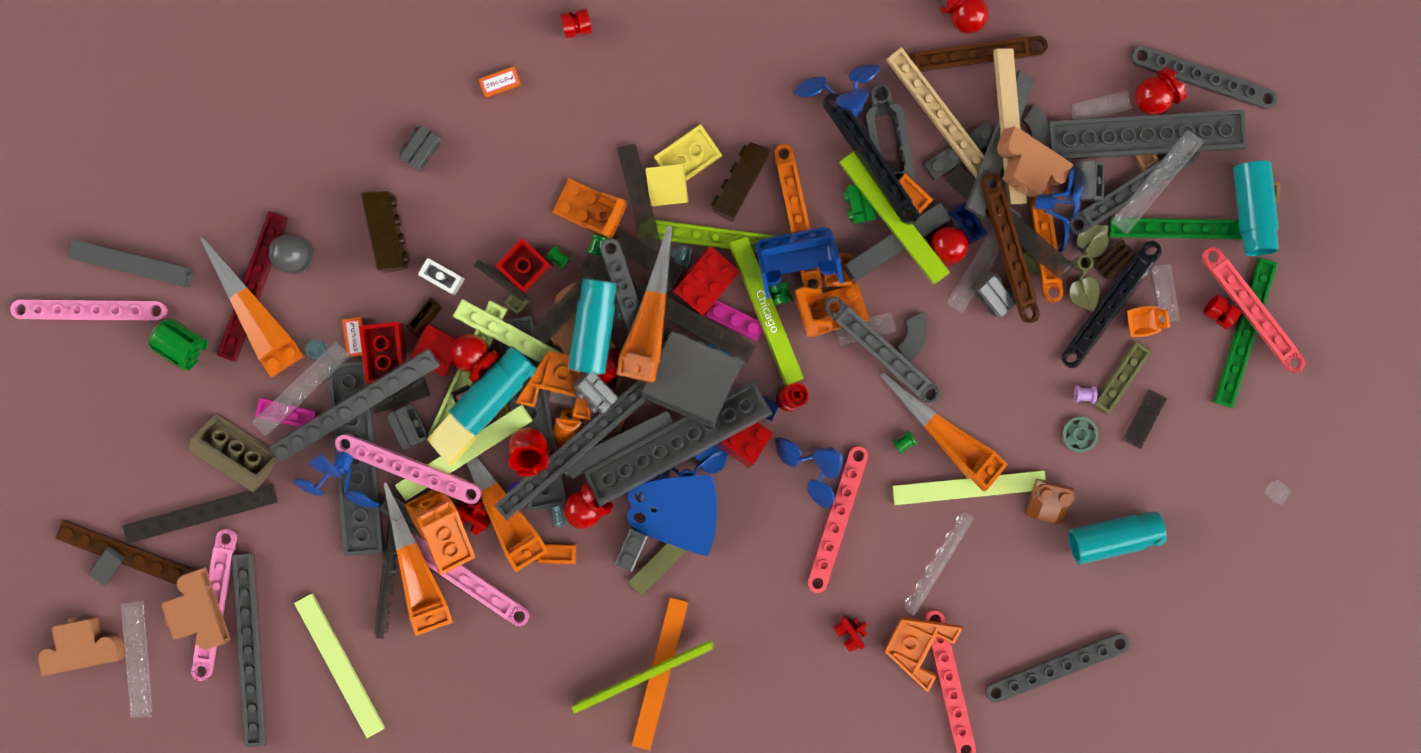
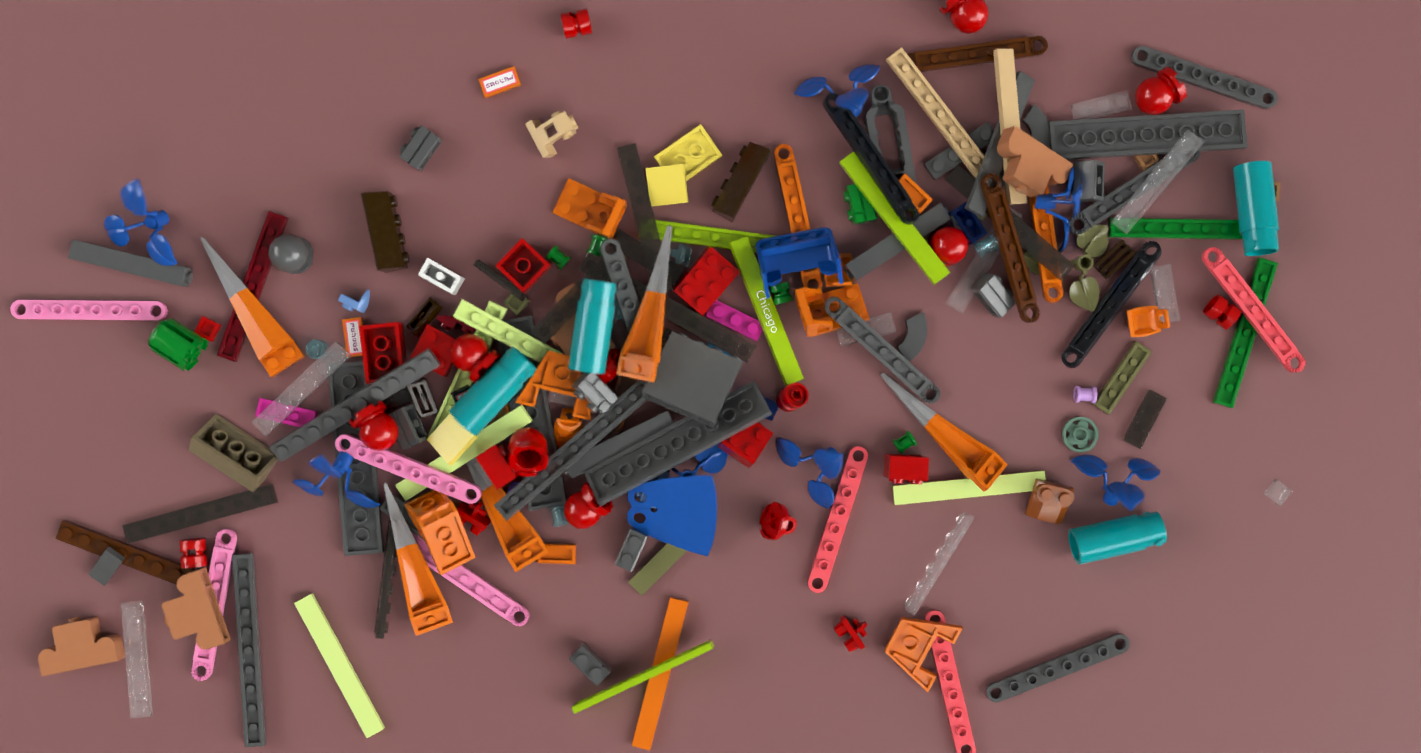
none -> blue plant [104,179,178,266]
none -> red wheel [179,538,207,568]
none -> red plate [194,316,222,342]
none -> medium blue plate [338,289,370,313]
none -> red tile [349,401,399,451]
none -> tile [407,377,439,418]
none -> dark red slope [436,316,476,334]
none -> red brick [475,443,520,490]
none -> tan tile [525,110,578,158]
none -> dark grey brick [569,642,611,686]
none -> red tile [759,502,797,541]
none -> red brick [884,454,929,484]
none -> clear light blue bush [973,234,999,258]
none -> blue plant [1071,455,1160,511]

